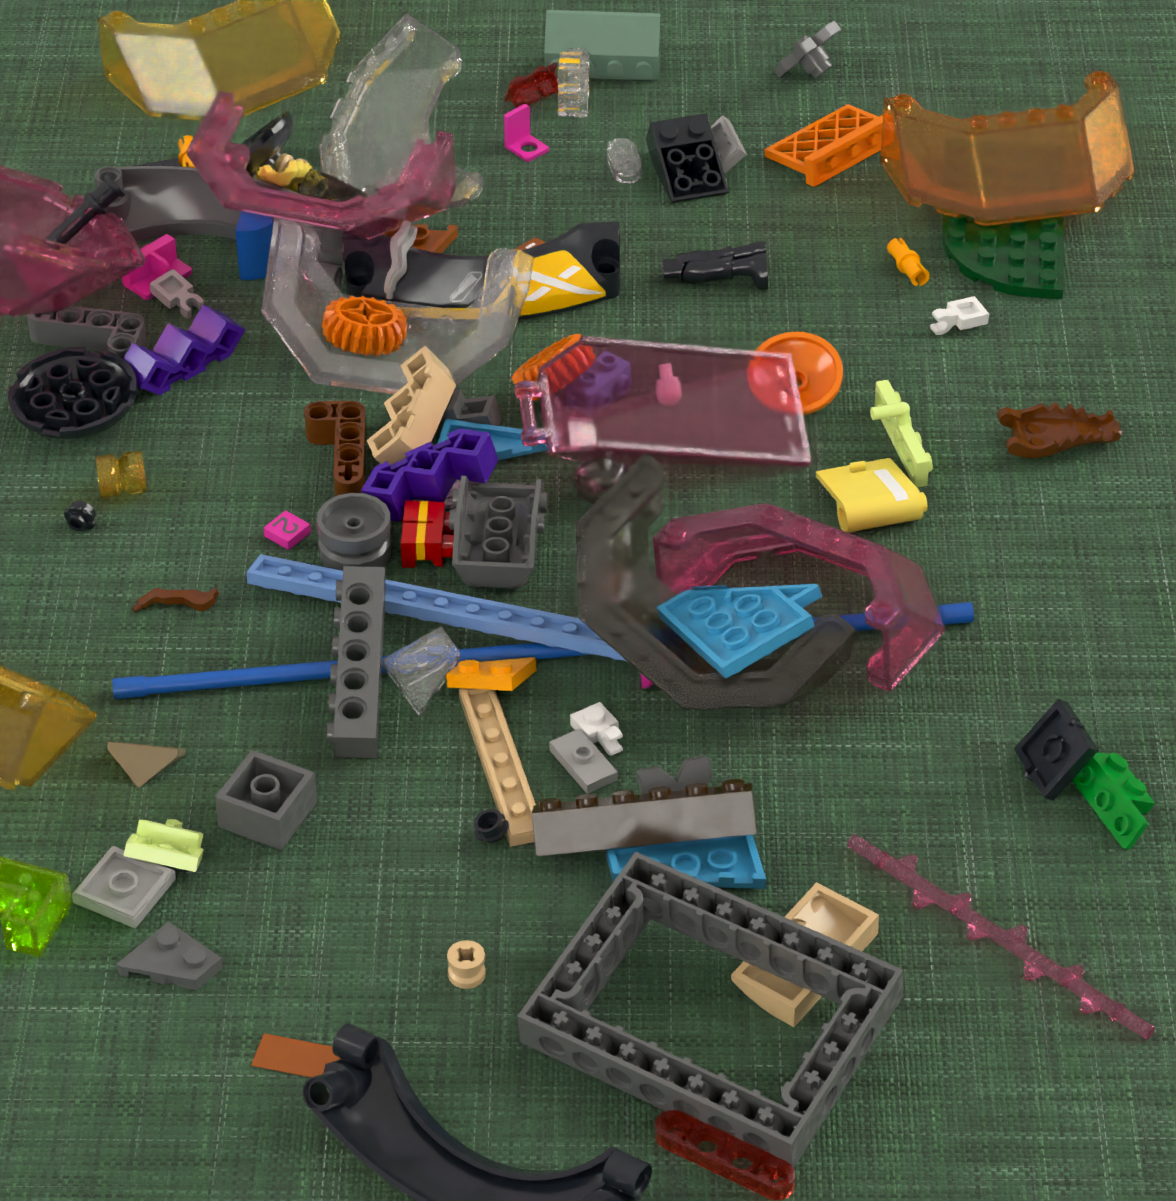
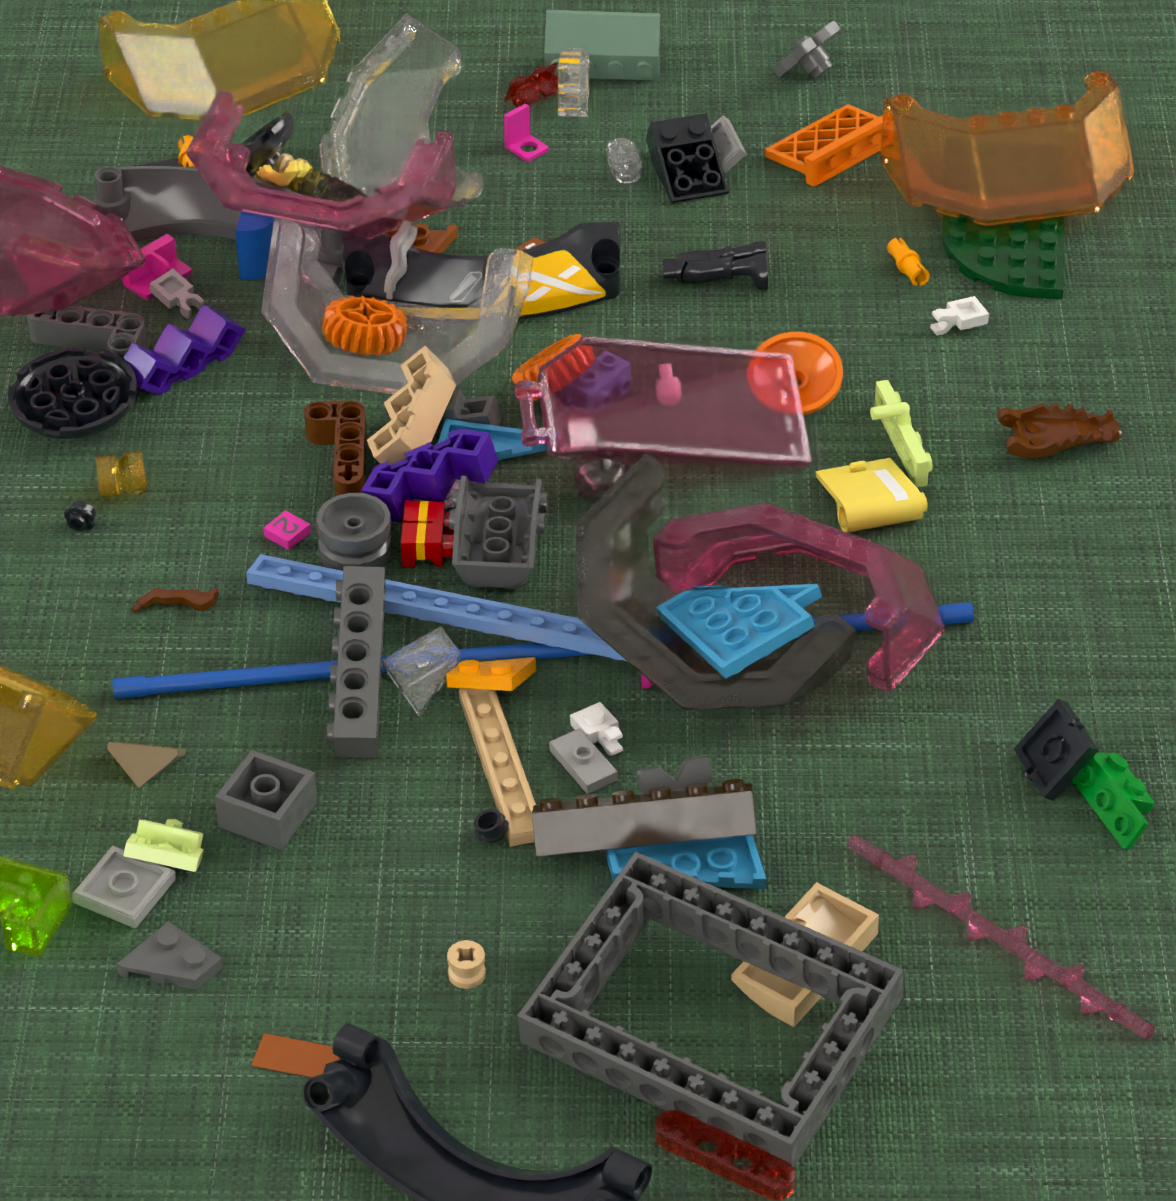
black pin [43,174,126,254] -> none

